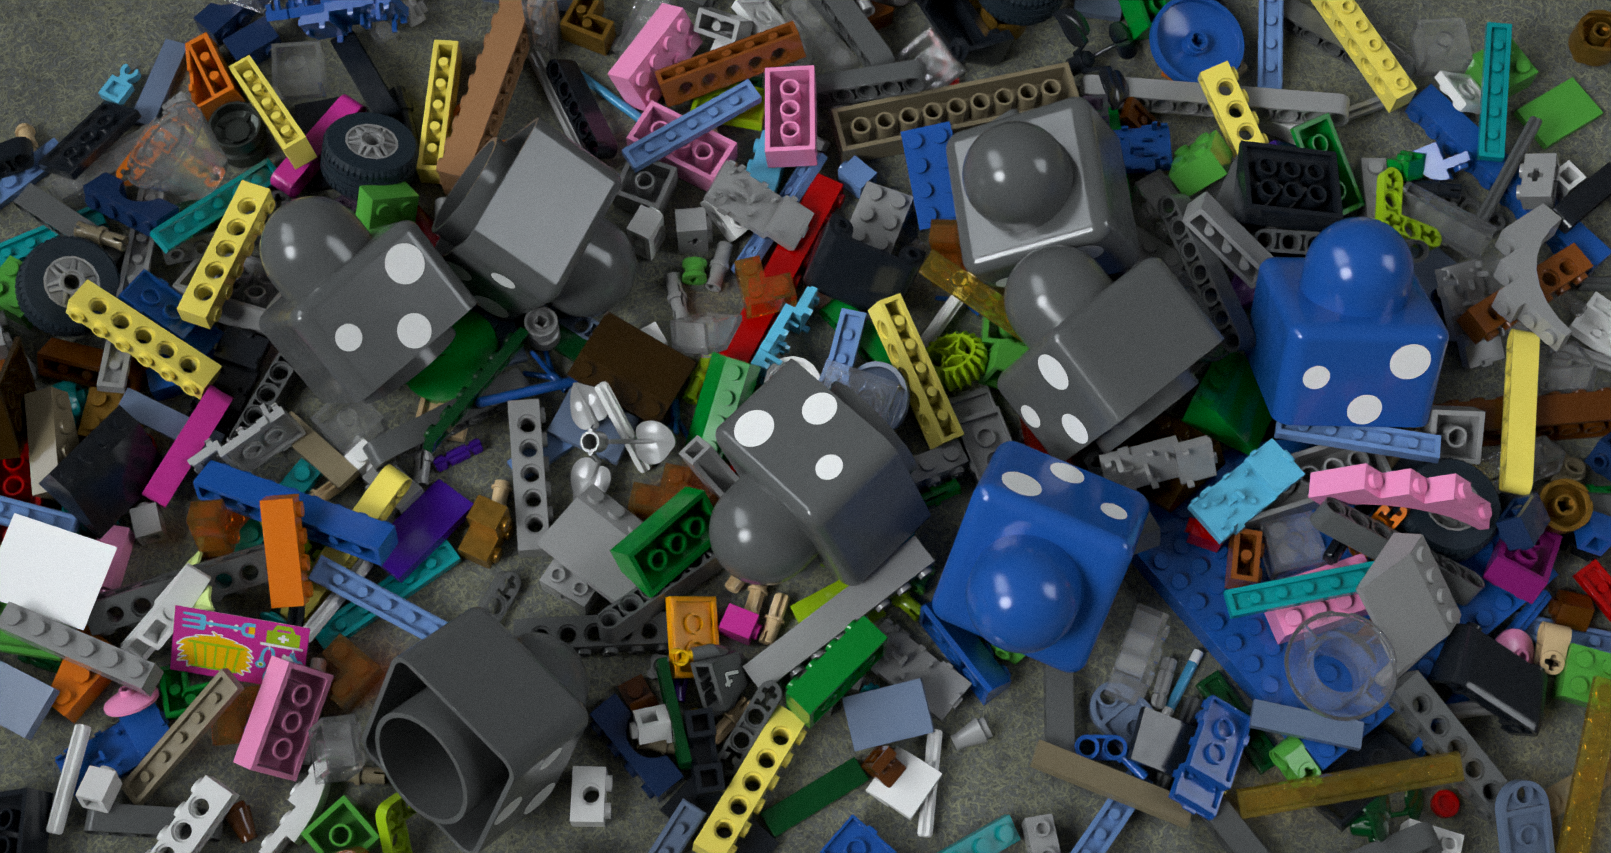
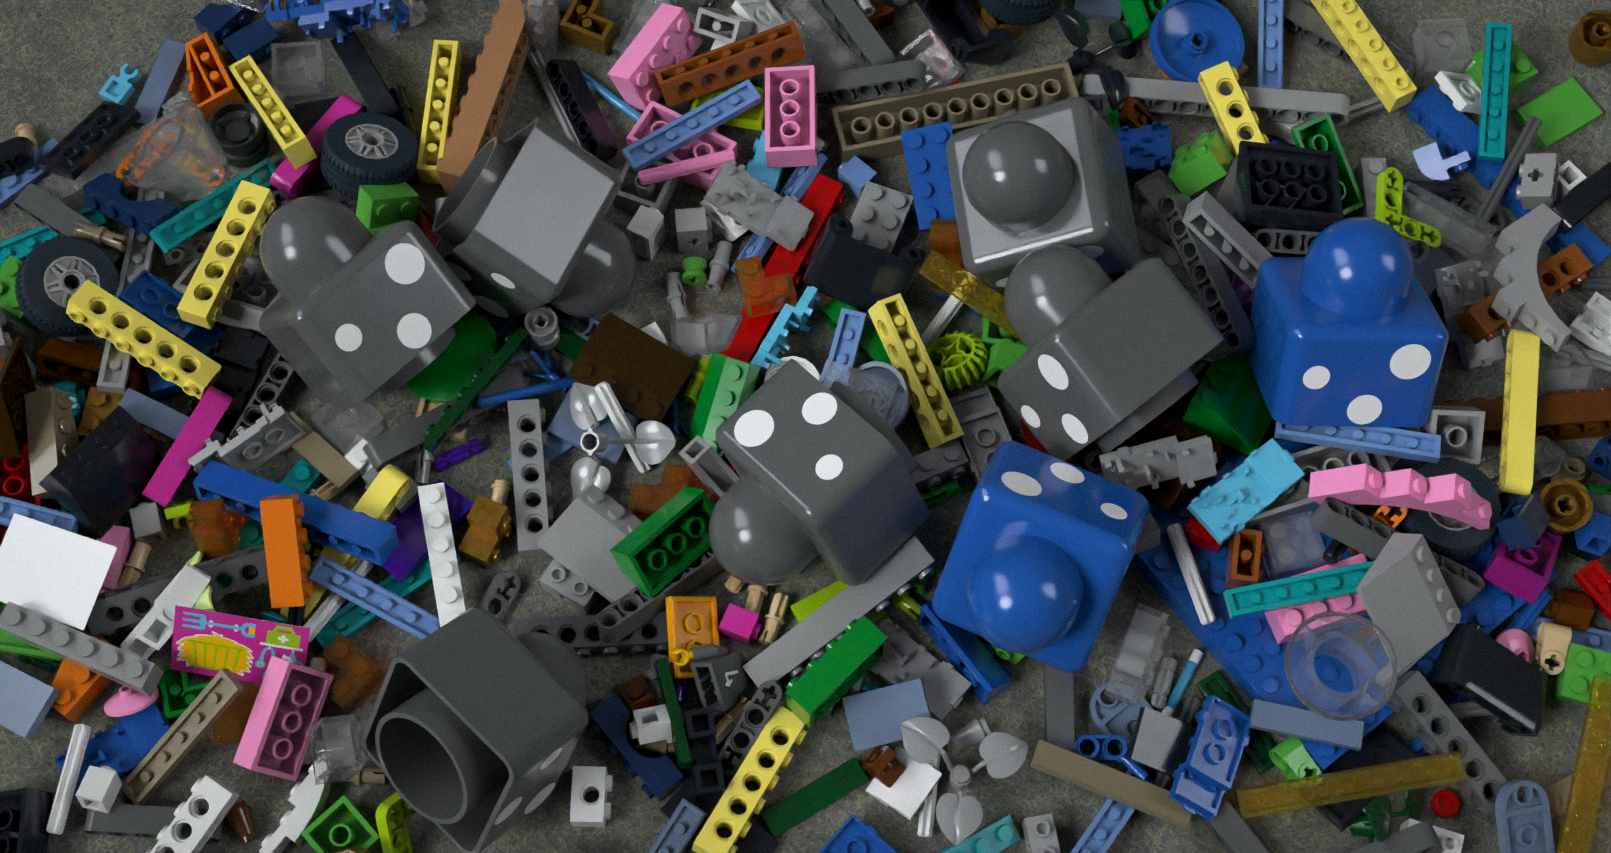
green brick [1386,150,1425,182] -> none
none -> tan axle [117,542,152,588]
none -> lime tile [164,498,196,529]
none -> white plate [417,482,466,628]
none -> bright pink axle [638,149,736,185]
none -> light grey plant [900,717,1028,846]
none -> white axle [1166,523,1216,625]

